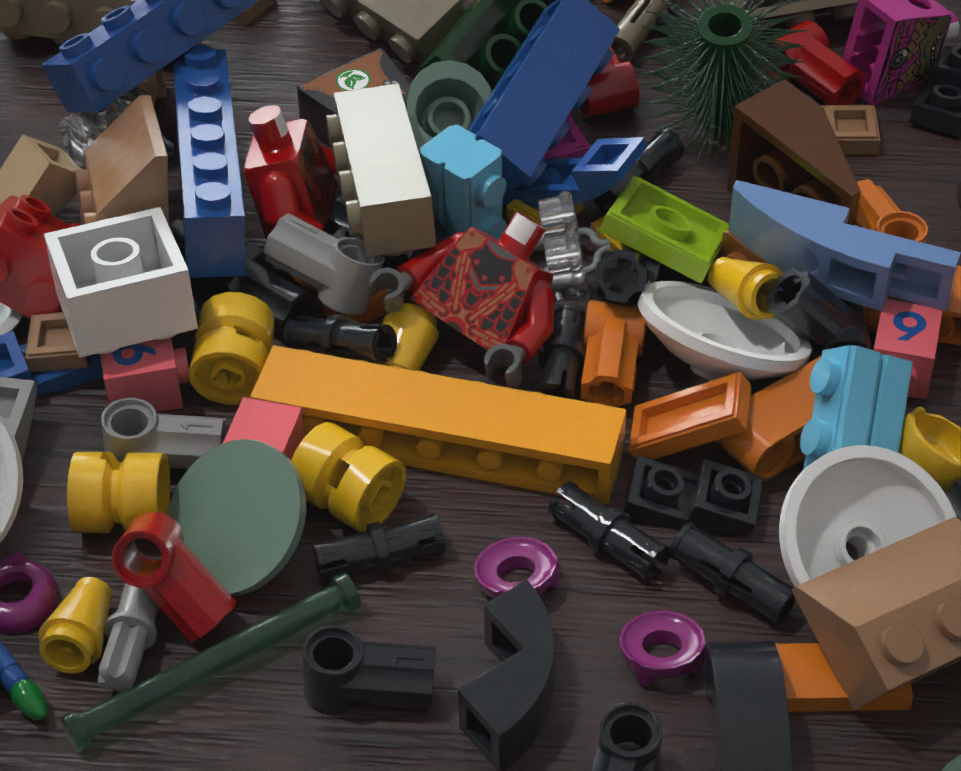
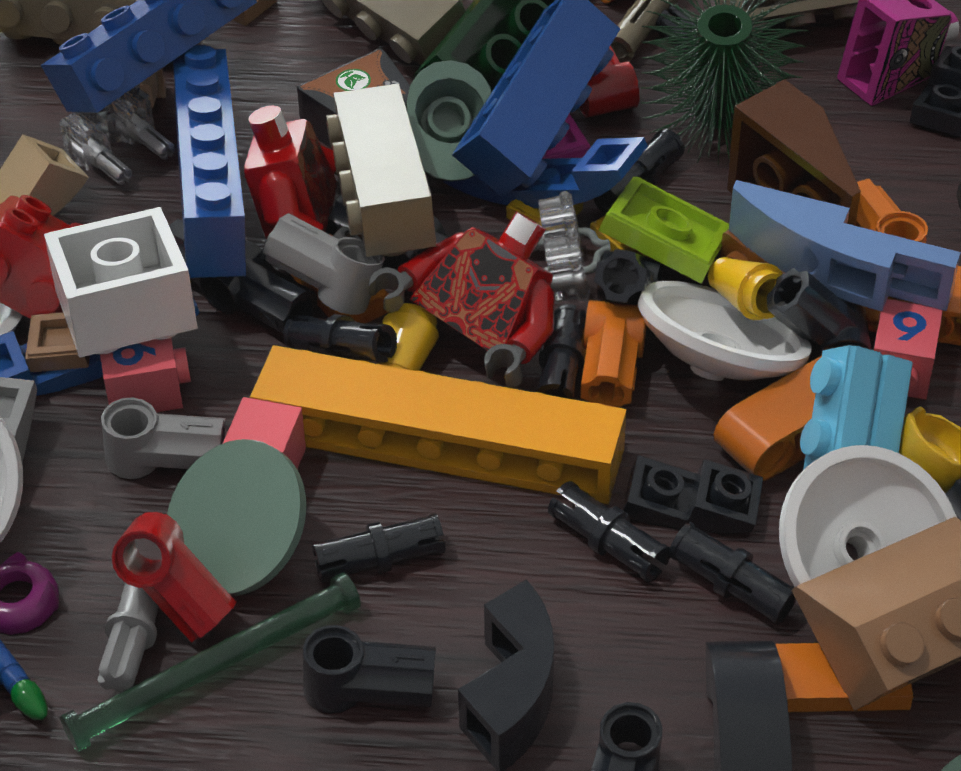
yellow cone [38,577,113,674] -> none
yellow wheel [67,452,171,533] -> none
medium nougat slope [76,95,169,225] -> none
yellow wheel [189,292,275,405] -> none
yellow wheel [291,422,406,533] -> none
medium azure brick [419,125,507,239] -> none
magenta piece [474,536,560,599] -> none
magenta piece [619,610,706,688] -> none
orange tile [628,371,751,460] -> none
red piece [760,20,867,105] -> none
medium nougat tile [822,105,881,155] -> none

